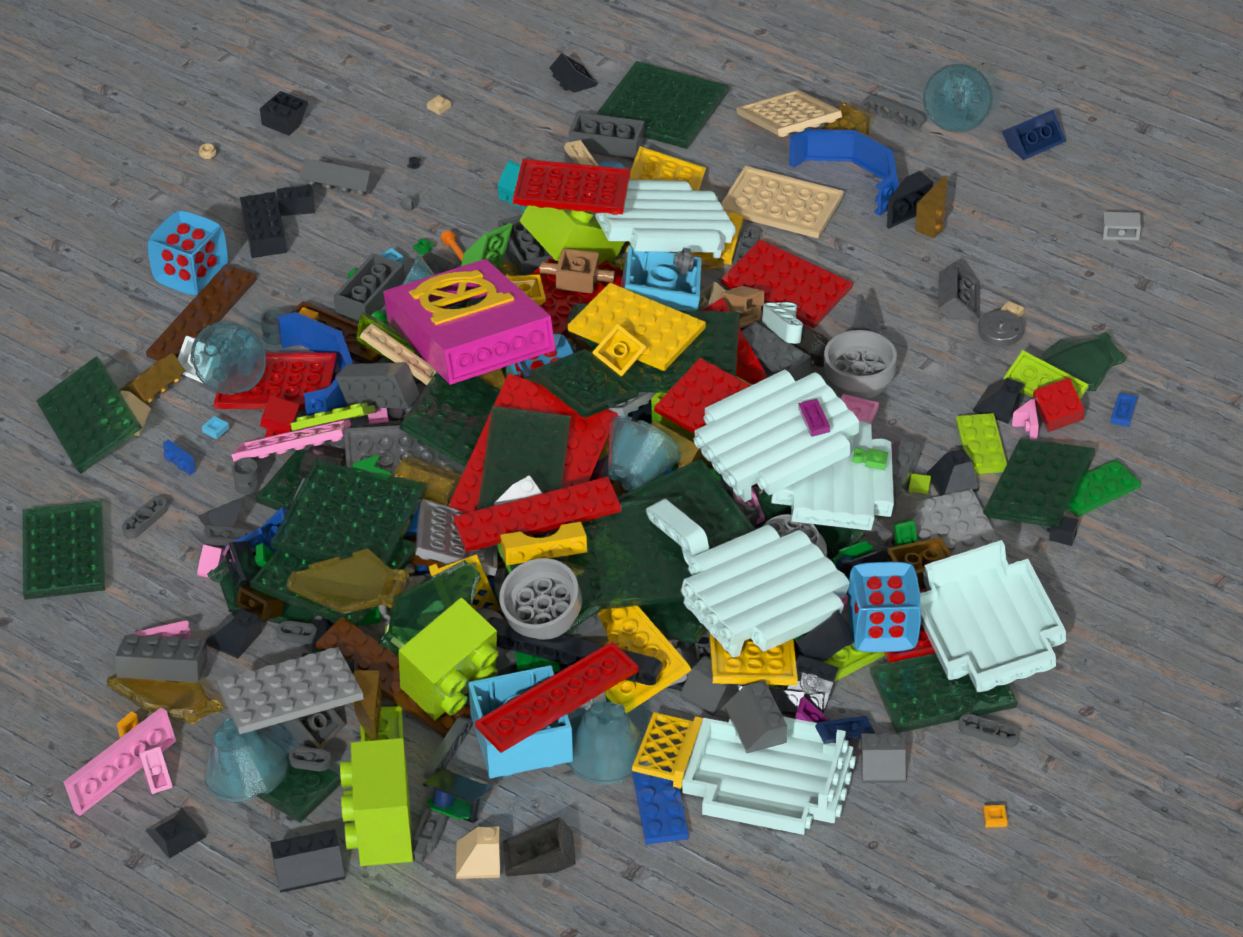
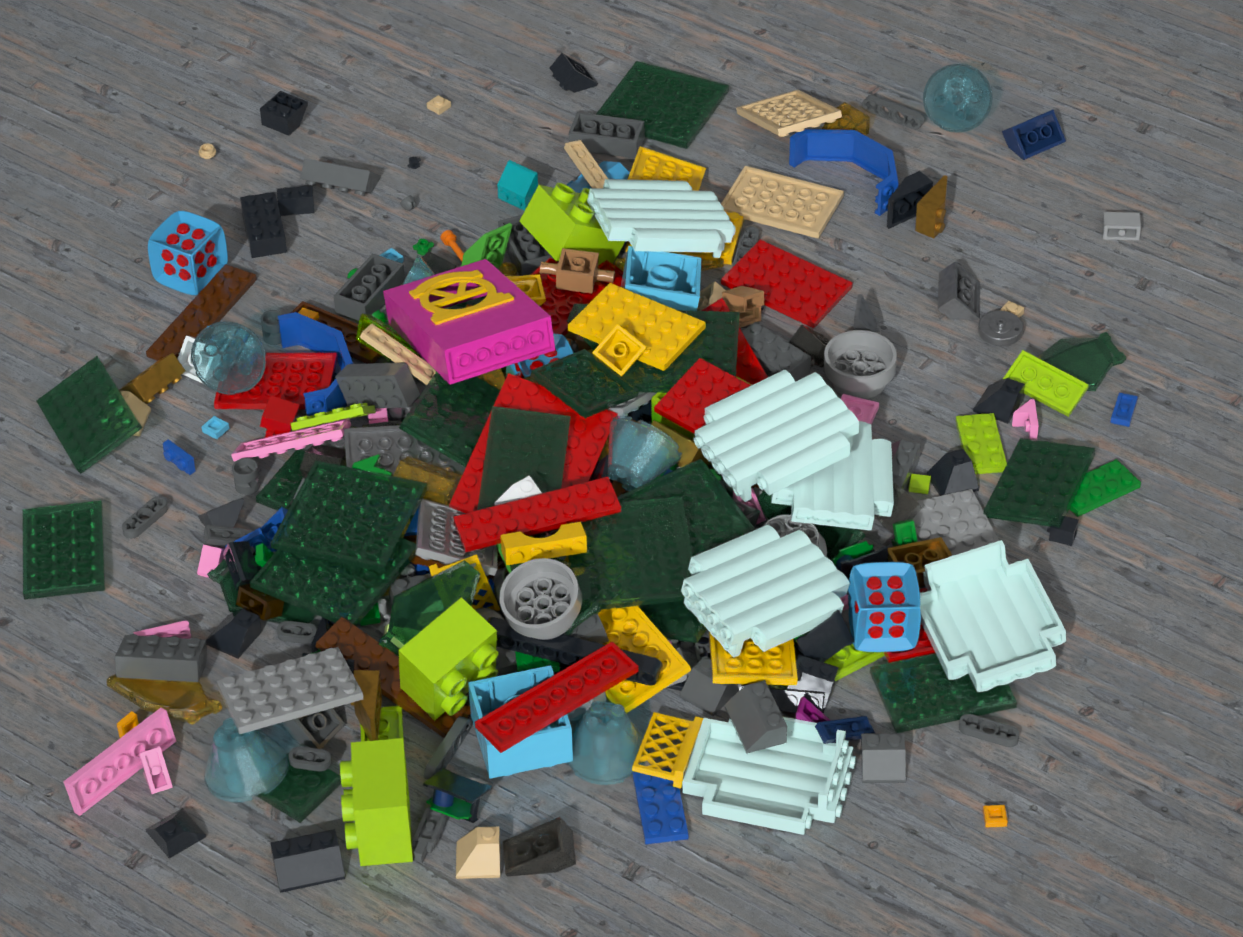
clear yellow windscreen [287,548,409,614] -> none
red plate [513,159,631,215] -> none
light aqua beam [646,499,709,565] -> none
dark grey plate [673,247,694,275] -> none
light aqua beam [762,302,803,344] -> none
magenta plate [798,399,830,437] -> none
clear plate [800,674,821,695] -> none
bright green plate [852,447,888,471] -> none
red brick [1033,377,1084,432] -> none

